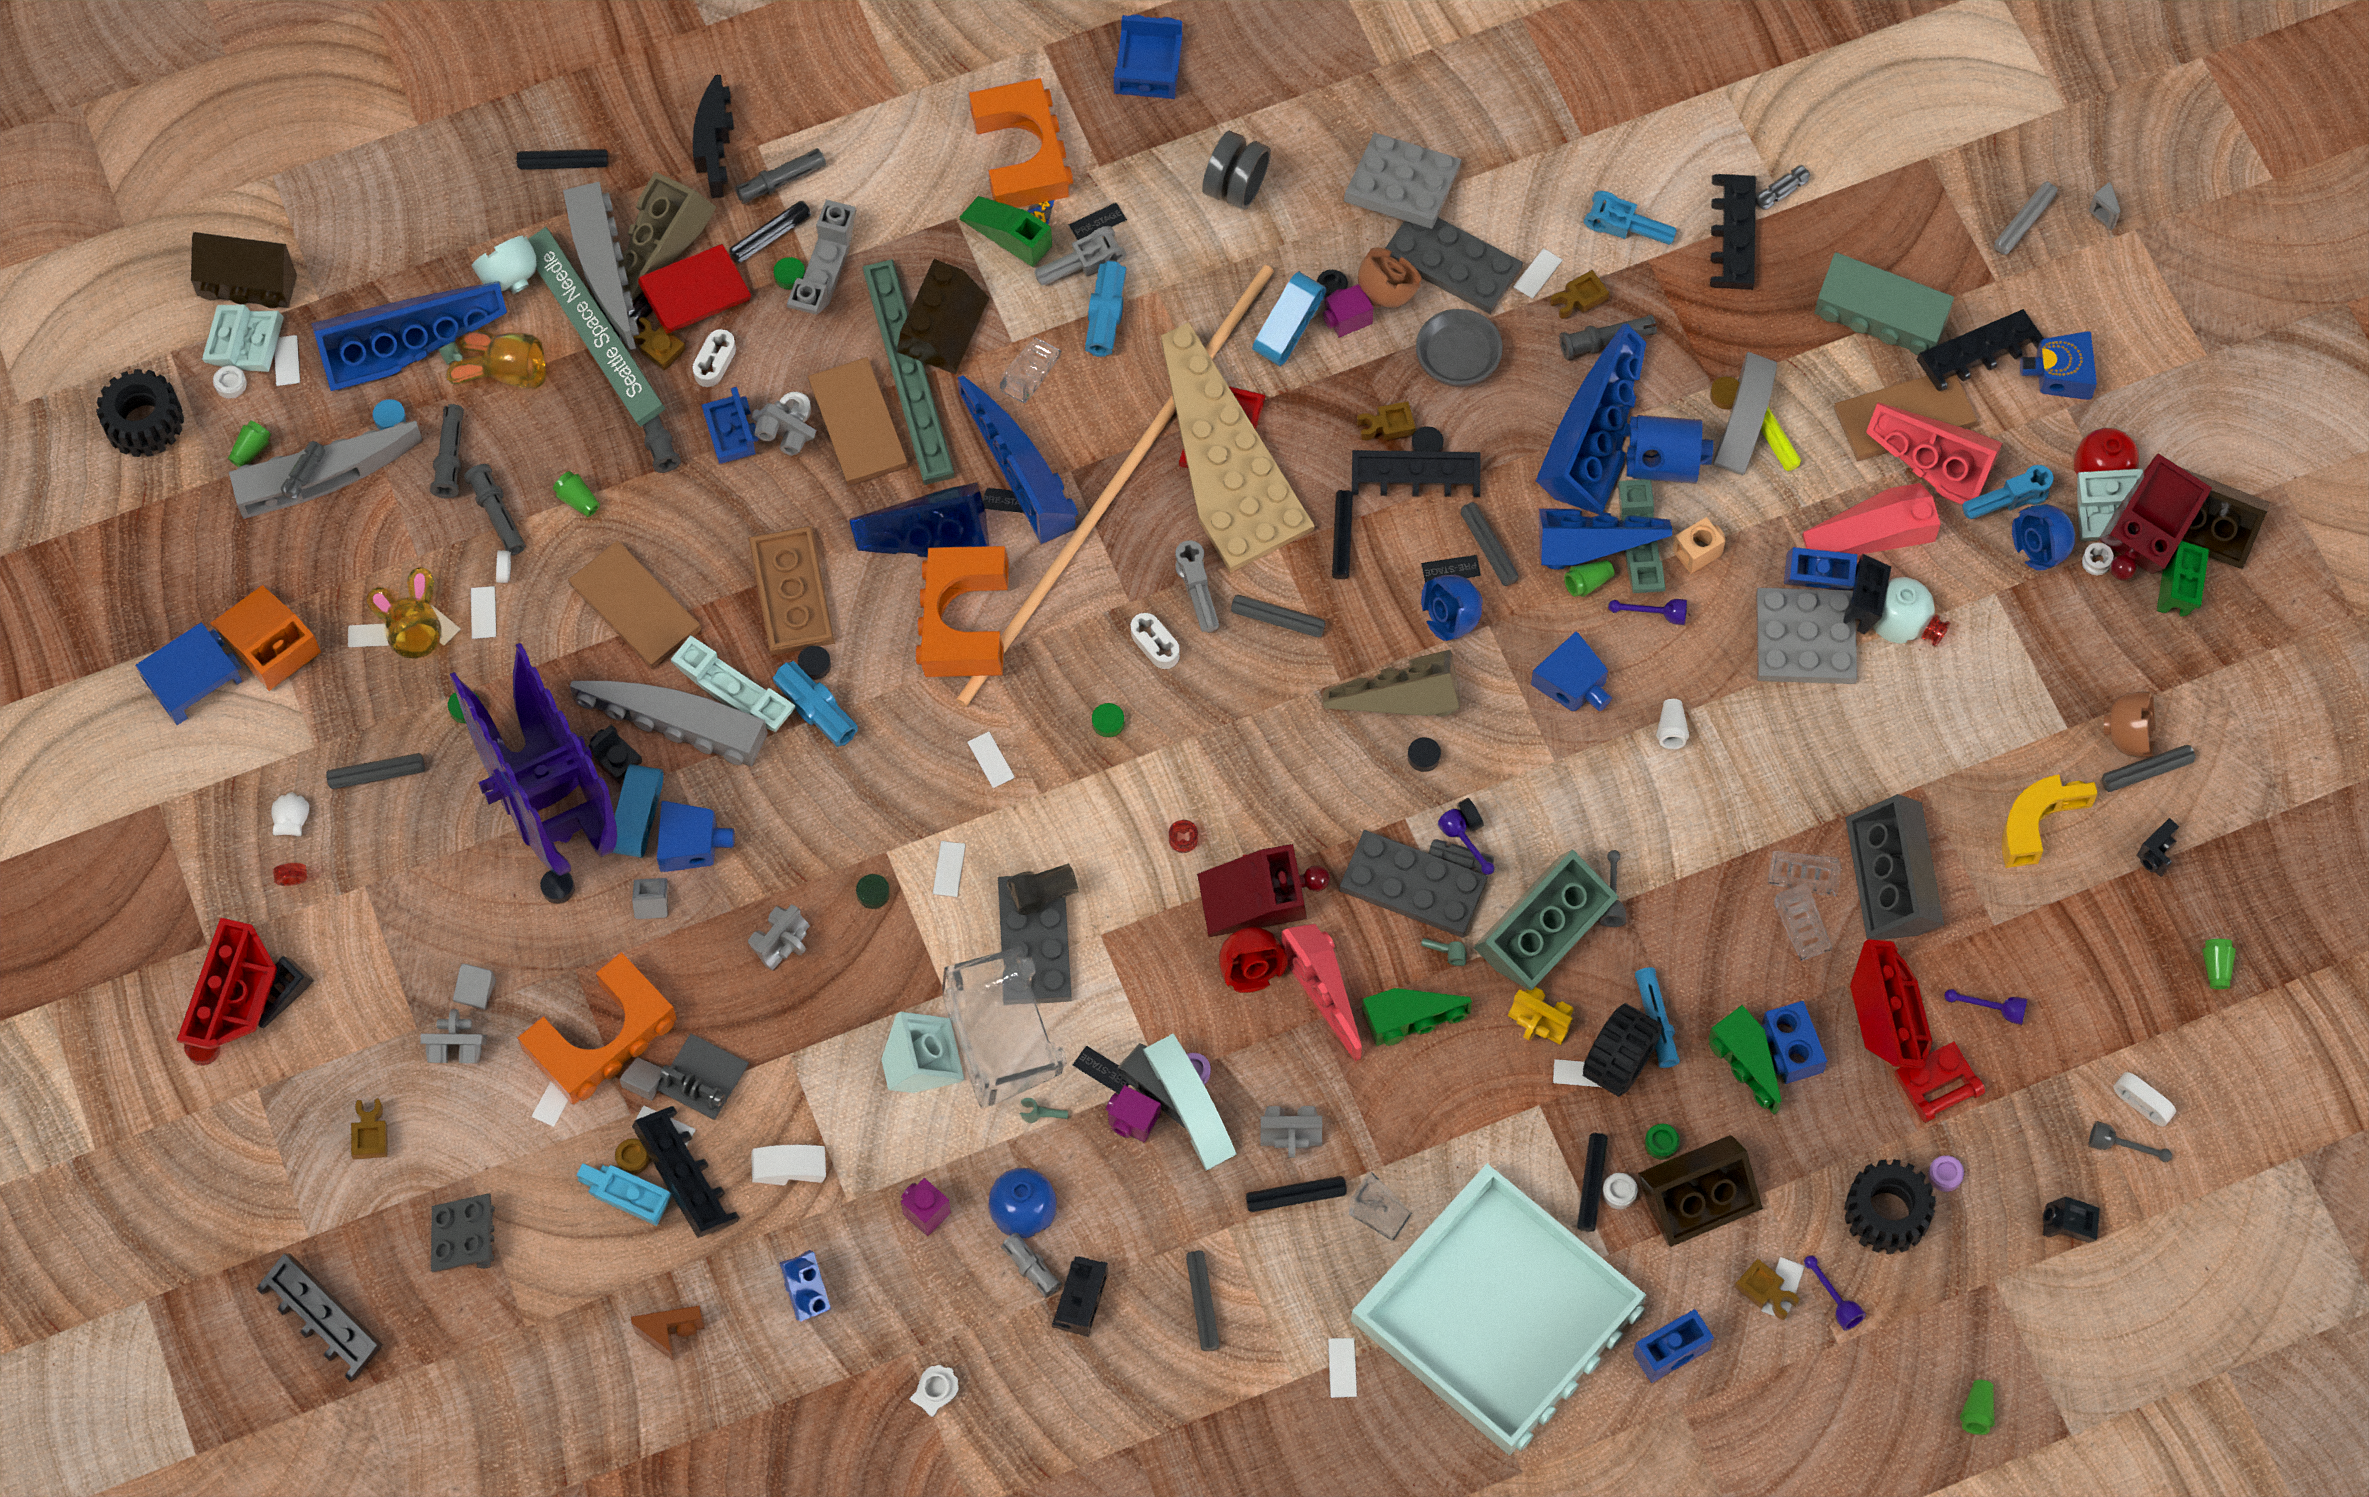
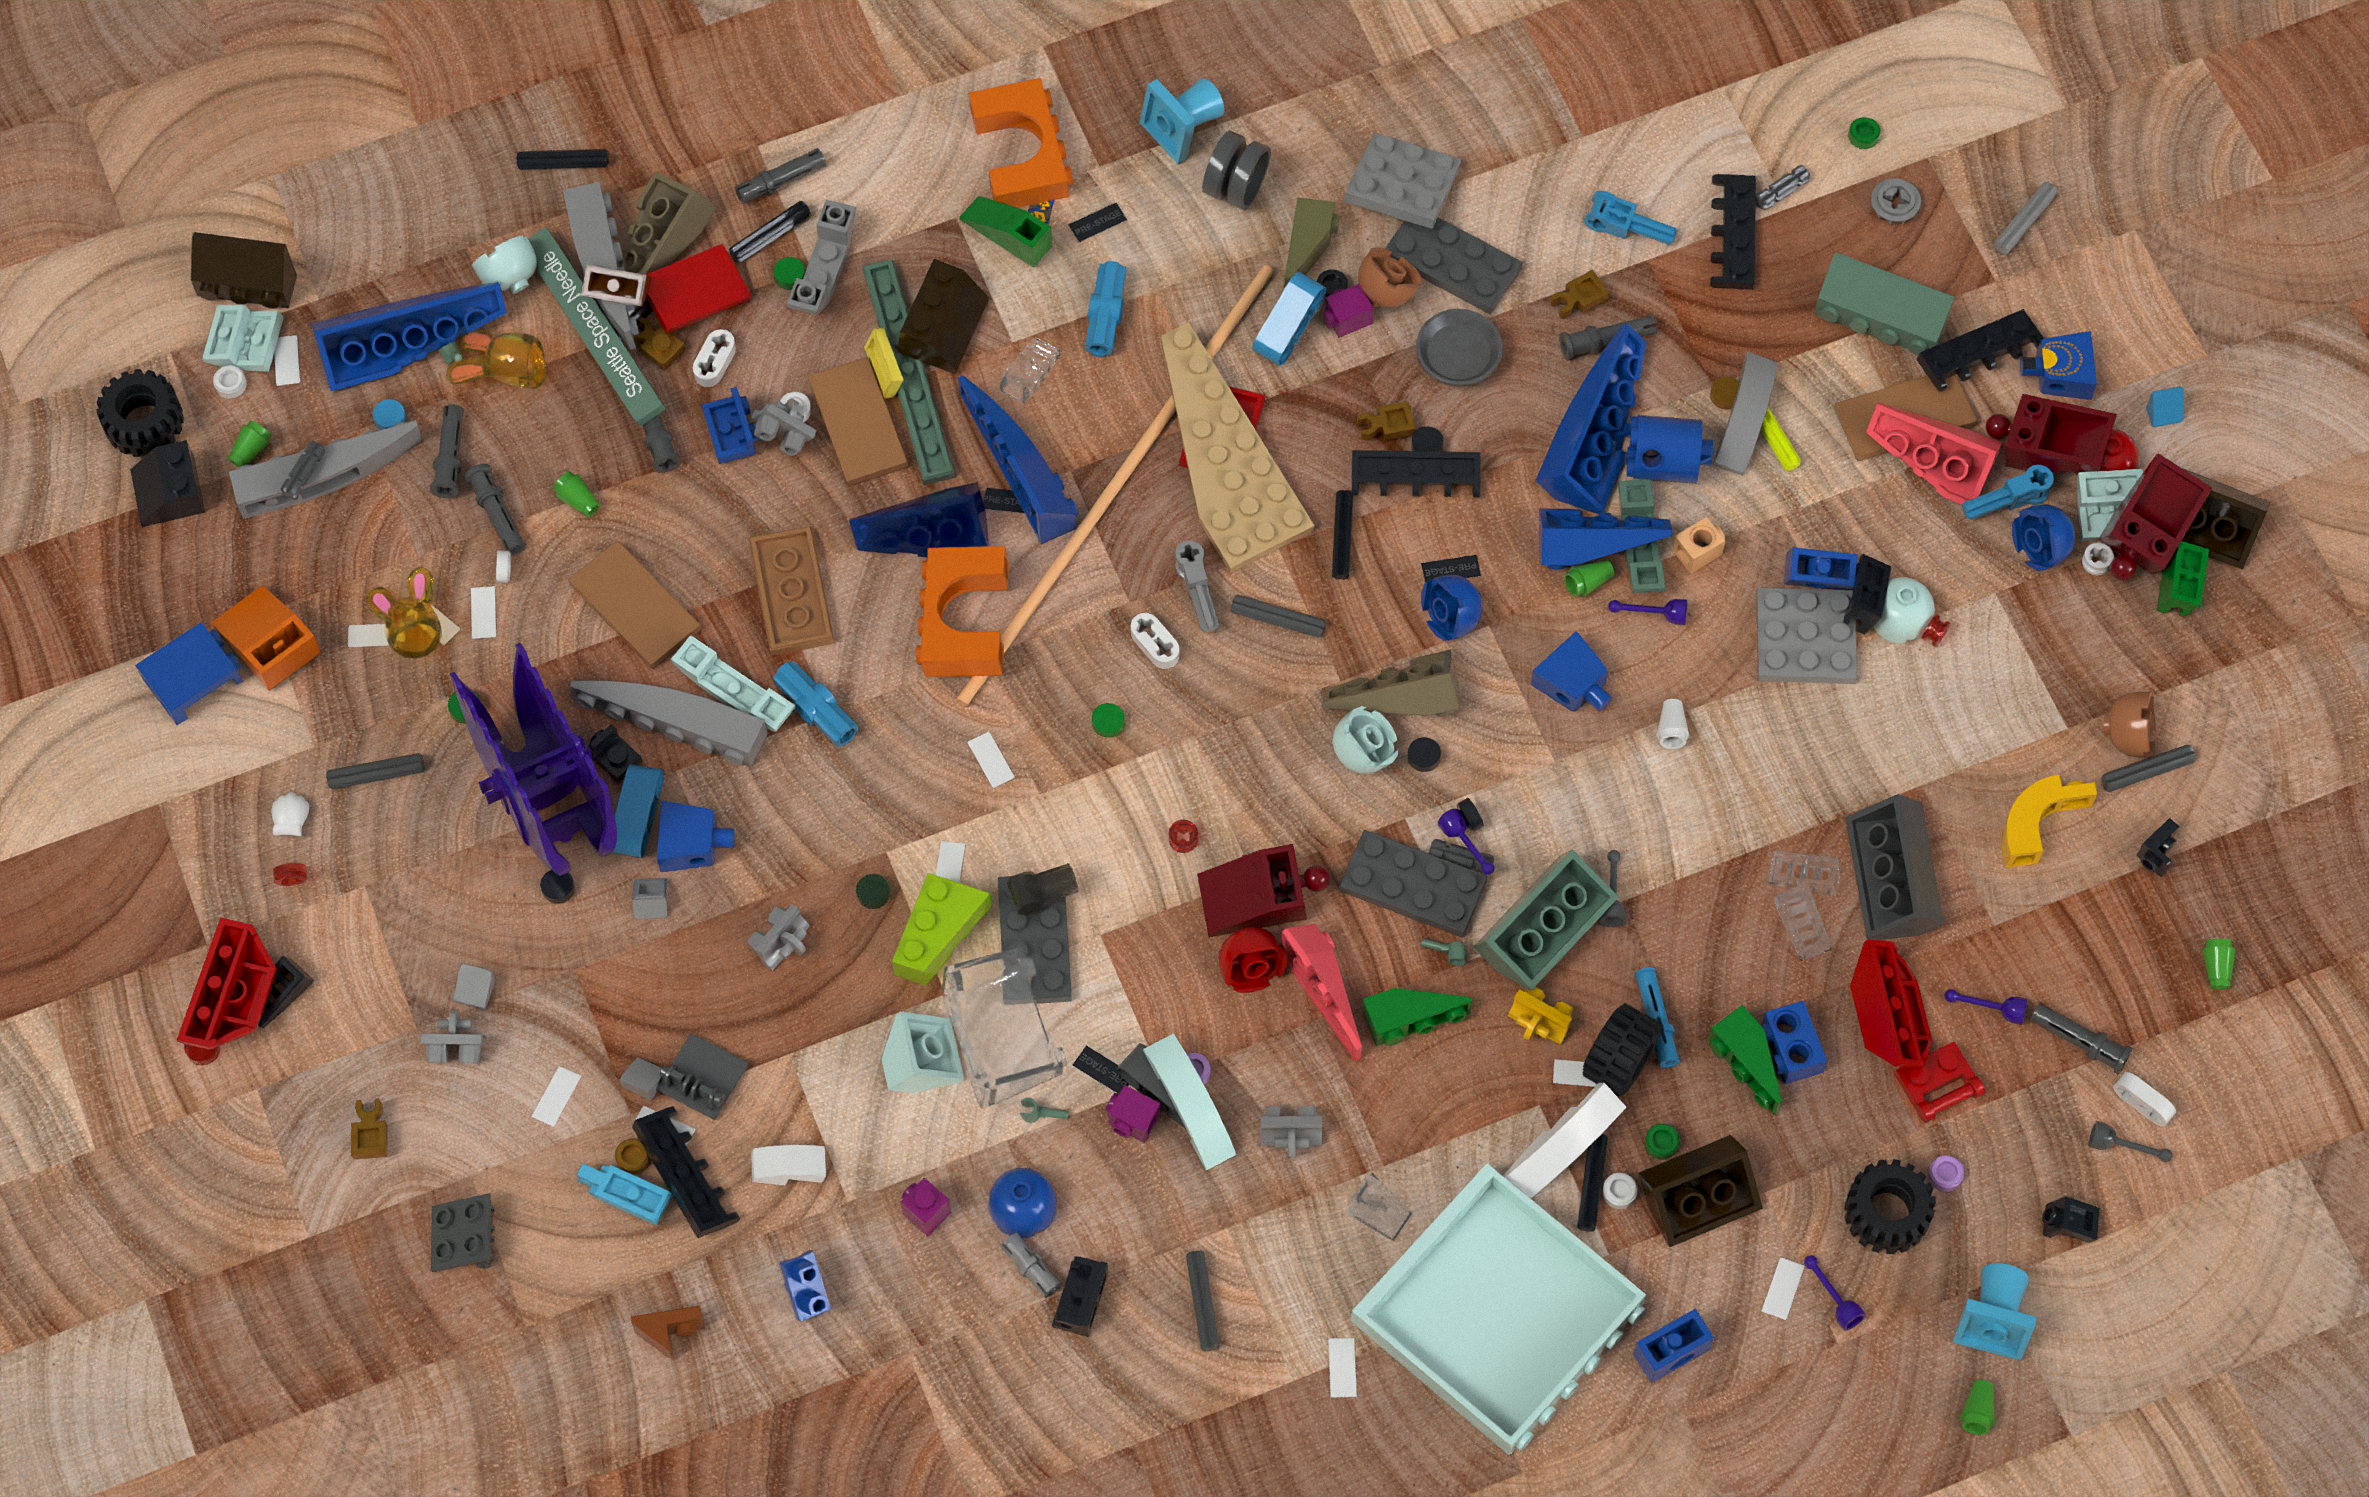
black hinge [256,1253,383,1382] -> none
orange arch [517,952,677,1105] -> none
black slope [692,74,734,199] -> none
black tile [798,646,831,680] -> none
white animal [909,1365,959,1417] -> none
light grey connector [1035,226,1126,286] -> none
blue panel [1114,14,1183,99] -> none
black axle [1246,1176,1347,1212] -> none
dark grey axle [1461,502,1518,586] -> none
white sticker [1514,248,1563,299] -> none
pearl gold plate [1735,1258,1800,1320] -> none
coral wedge [1803,483,1941,555] -> none
light grey slope [2089,182,2120,230] -> none
none -> black slope [130,440,205,527]
none -> slope [581,265,652,307]
none -> light yellow tile [864,328,903,399]
none -> lime wedge [892,873,992,986]
none -> medium azure plant [1140,78,1224,164]
none -> olive slope [1284,197,1340,289]
none -> light aqua cylinder [1332,706,1398,774]
none -> white slope [1503,1083,1626,1199]
none -> green tile [1848,117,1880,149]
none -> light grey gear [1871,178,1921,225]
none -> medium azure plant [1953,1263,2037,1361]
none -> dark red slope [1985,393,2117,473]
none -> dark grey pin [2030,1002,2133,1075]
none -> dark azure slope [2146,386,2184,427]

